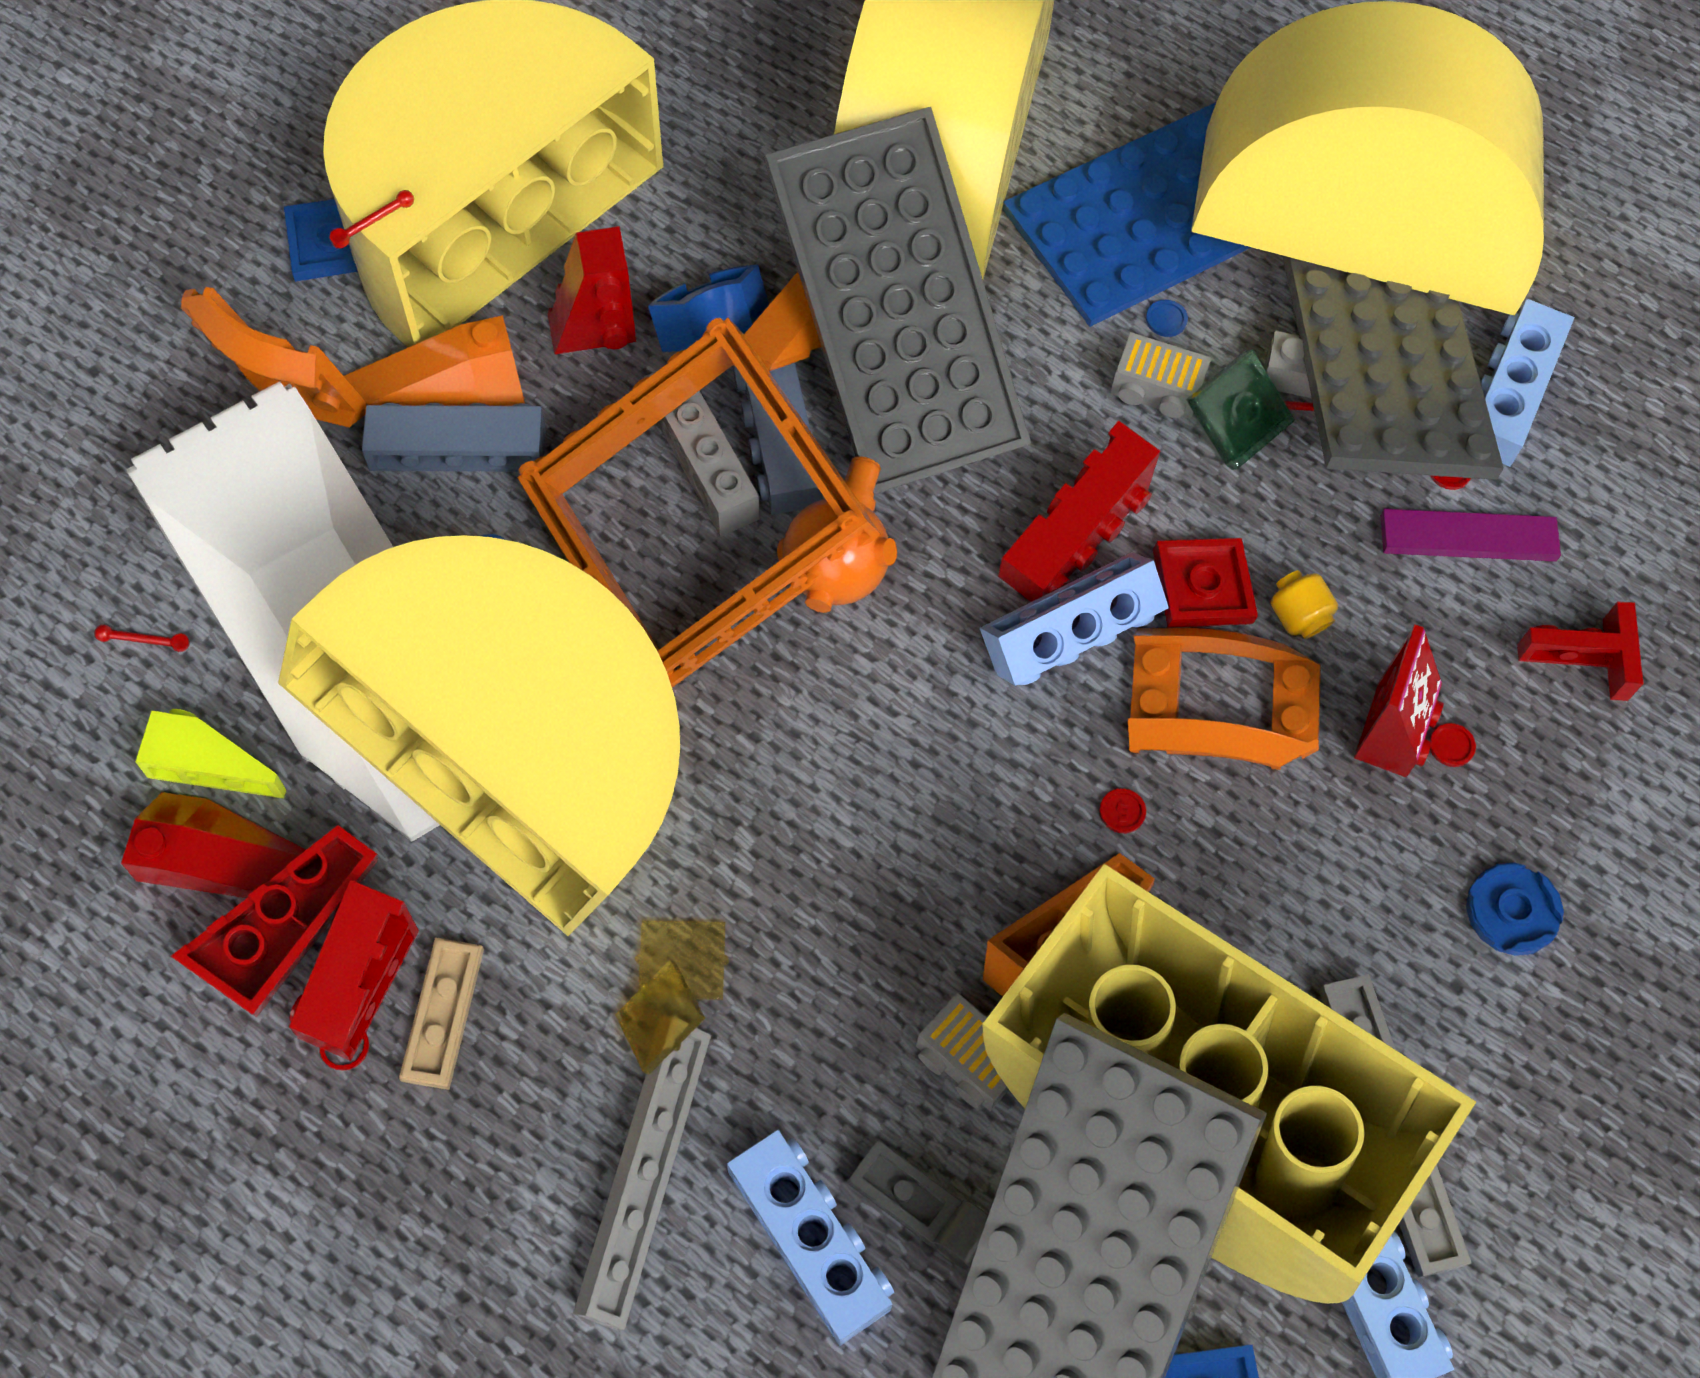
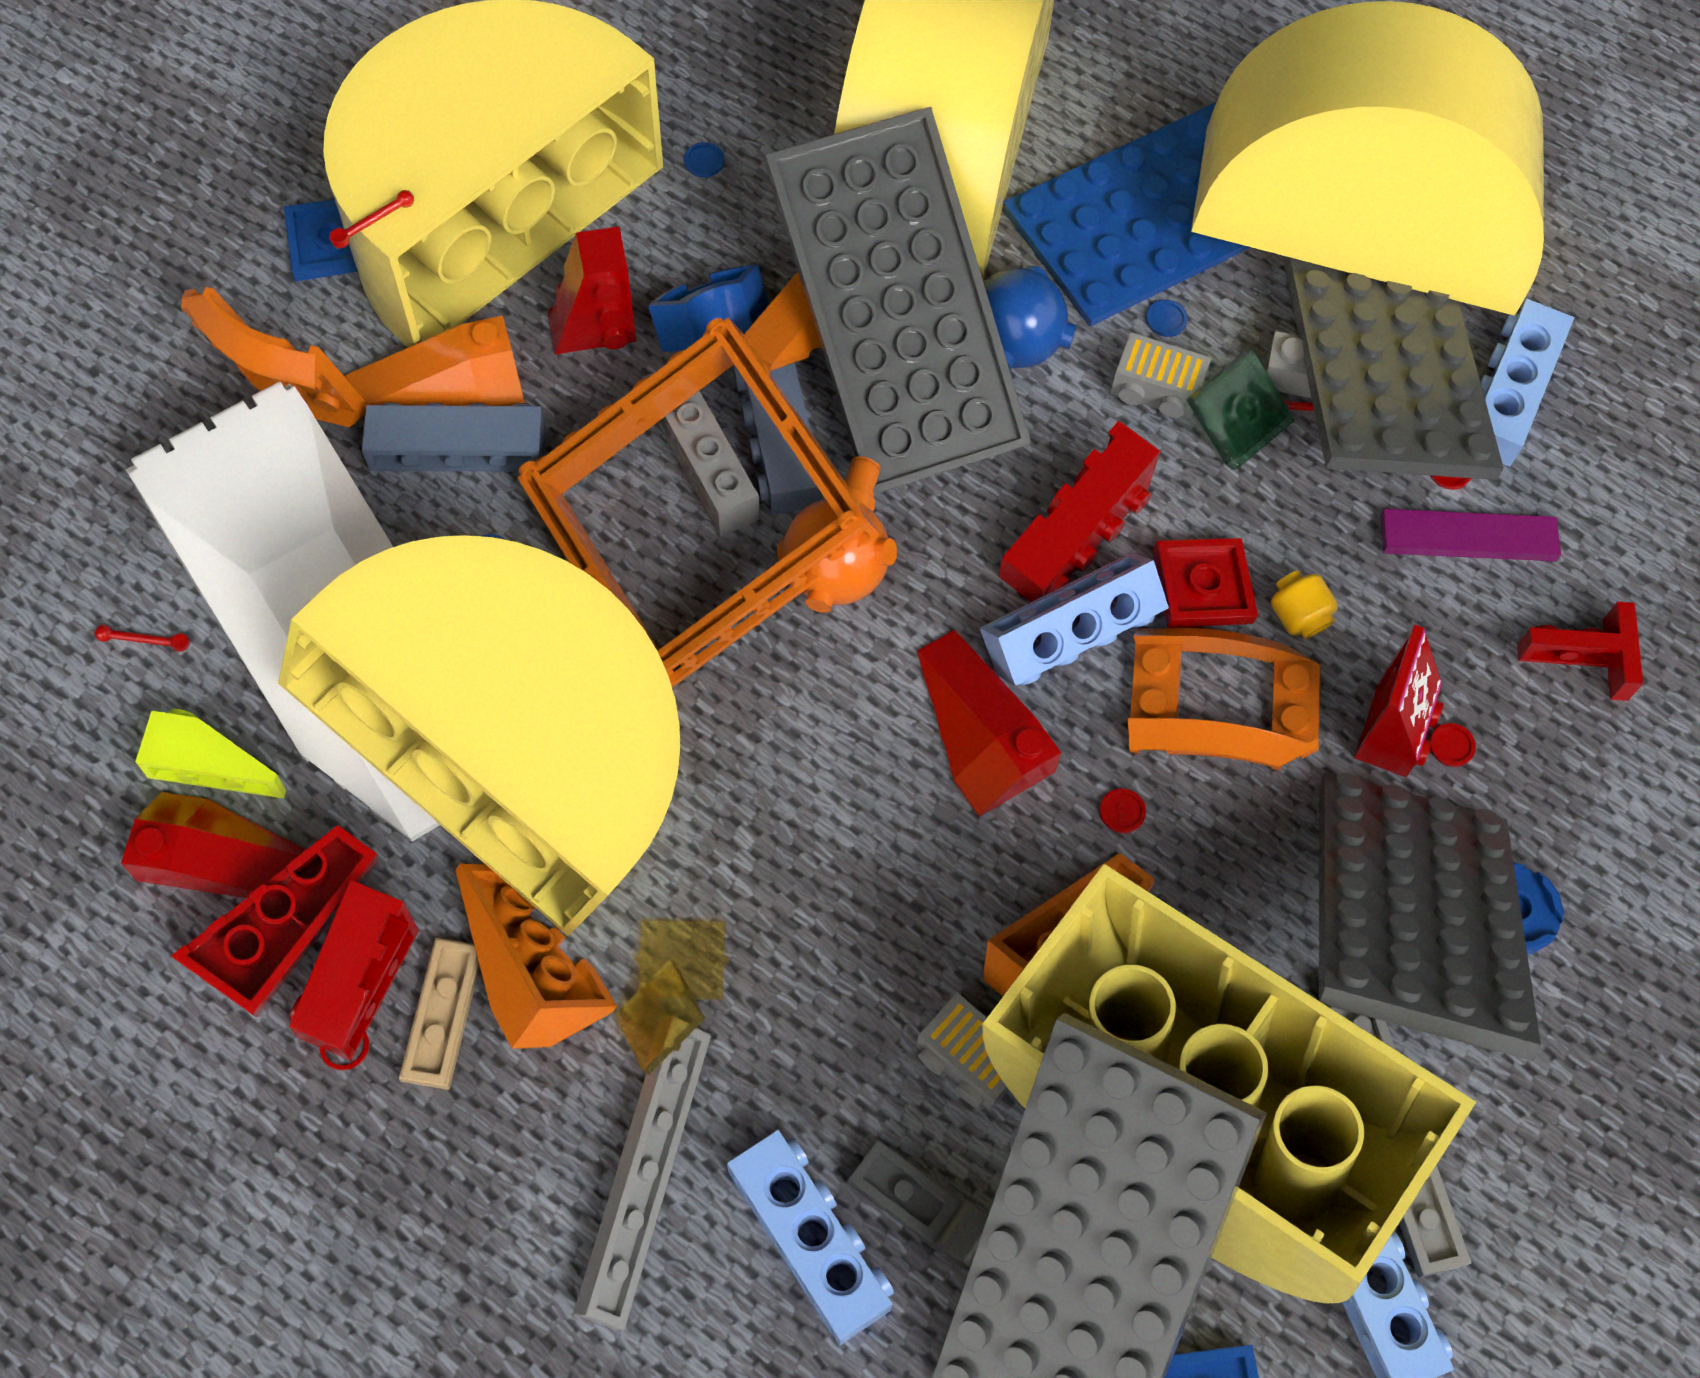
none -> orange wedge [455,863,617,1049]
none -> blue piece [684,142,724,178]
none -> red wedge [917,630,1061,817]
none -> blue piece [983,266,1077,370]
none -> dark grey plate [1319,772,1541,1061]

